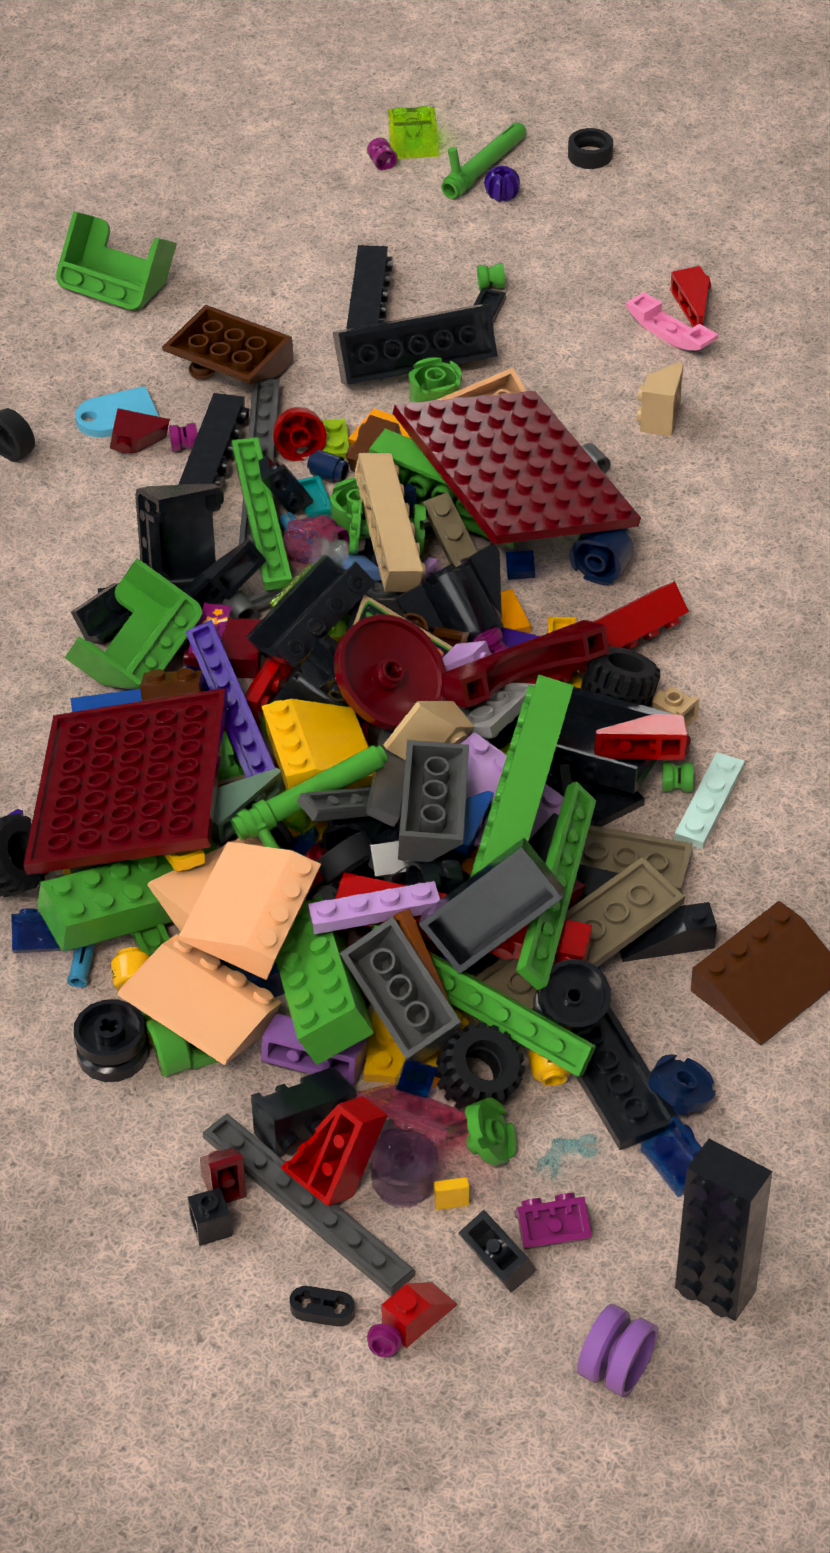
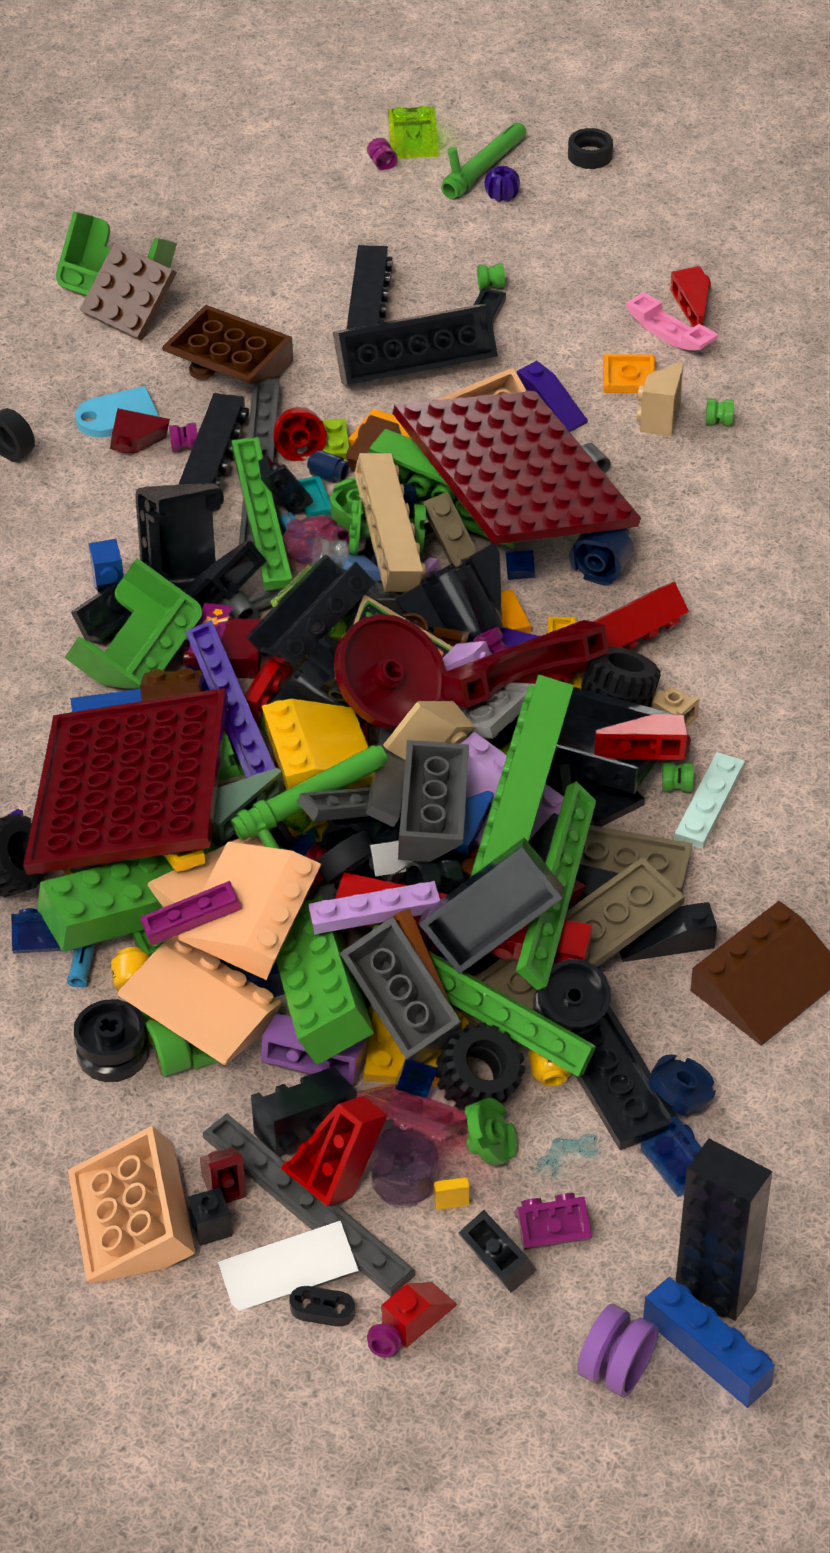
bright green brick [409,357,462,402] -> none
none -> light nougat slope [68,1126,195,1283]
none -> plate [80,242,177,340]
none -> blue slope [88,539,124,589]
none -> magenta tile [140,881,242,946]
none -> white sticker [218,1221,358,1311]
none -> dark purple slope [517,360,588,432]
none -> light orange tile [603,354,656,393]
none -> blue brick [643,1276,775,1408]
none -> bright green wheel [706,398,734,426]

